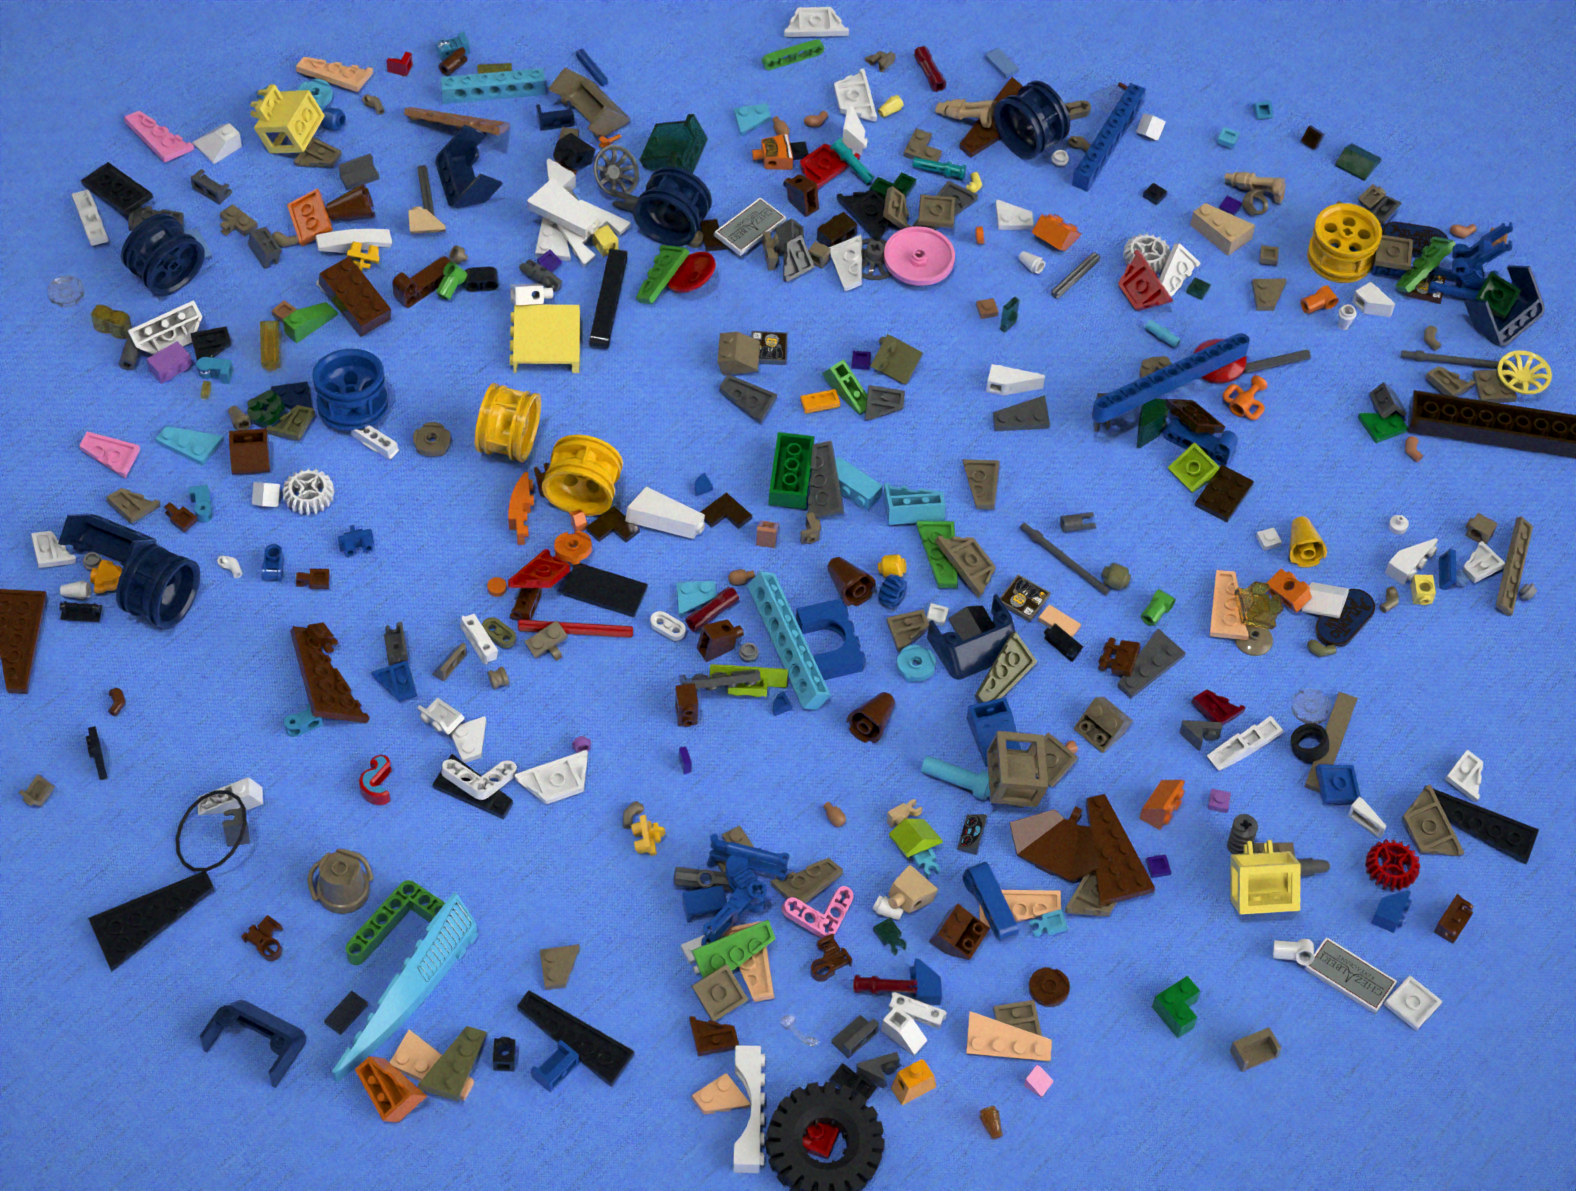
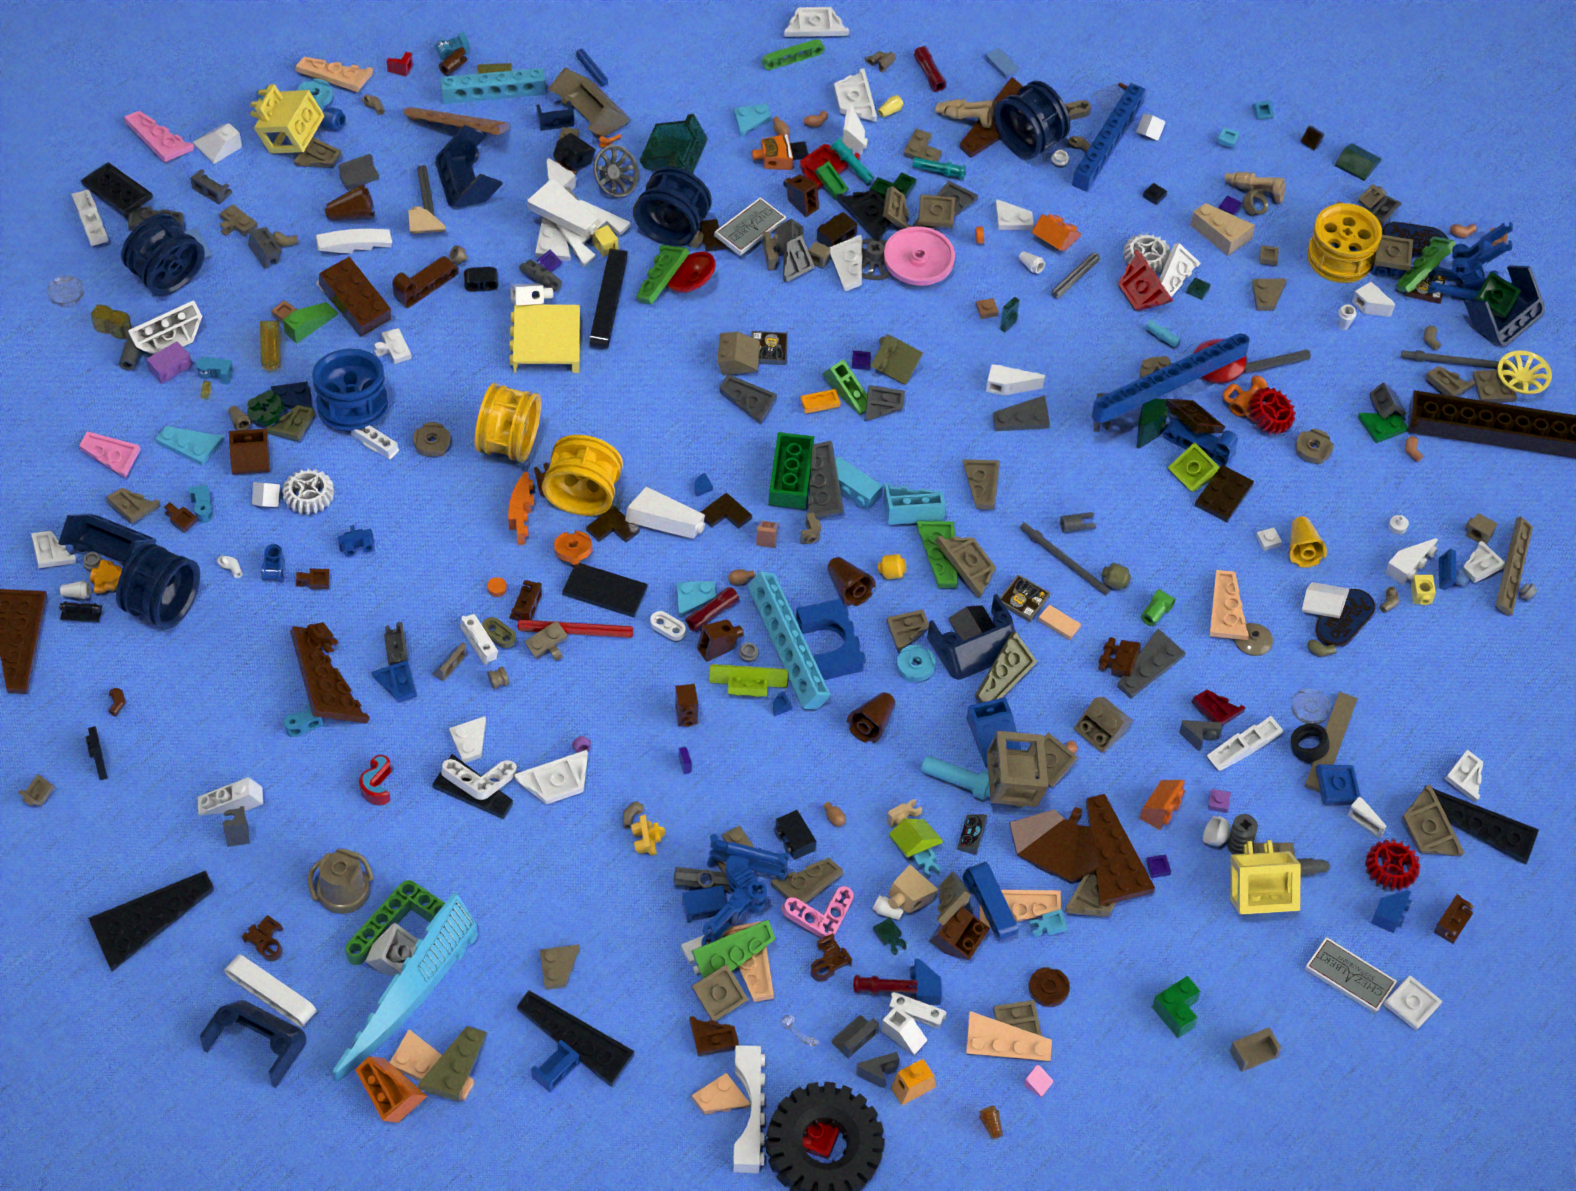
black piece [175,790,247,872] -> none
black wing [190,326,231,361] -> none
orange tile [287,188,333,246] -> none
clear smoke tile [324,991,368,1035] -> none
yellow hips [347,241,380,271] -> none
white bracket [417,698,465,735] -> none
bright green piece [436,262,467,301] -> none
black brick [492,1037,516,1071] -> none
red wing [508,549,570,588] -> none
orange piece [569,509,587,531] -> none
dark grey hinge [613,191,639,212] -> none
dark grey wing [679,669,761,691] -> none
black slope [829,1063,877,1100] -> none
blue gear [878,574,907,608] -> none
white tile [926,603,949,627] -> none
light yellow arm [966,172,982,193] -> none
black hinge [1044,623,1083,662] -> none
clear yellow panel [1234,581,1283,630] -> none
orange brick [1266,569,1312,613] -> none
white piece [1273,939,1314,965] -> none
orange piece [1300,285,1339,314] -> none
none -> white beam [224,954,317,1027]
none -> white slope [365,923,418,977]
none -> white plate [374,328,411,364]
none -> black brick [774,810,816,860]
none -> green tile [814,161,849,200]
none -> dark tan wing [937,871,971,926]
none -> white hair [1203,816,1231,847]
none -> red gear [1247,387,1296,435]
none -> dark tan plate [1295,429,1333,464]

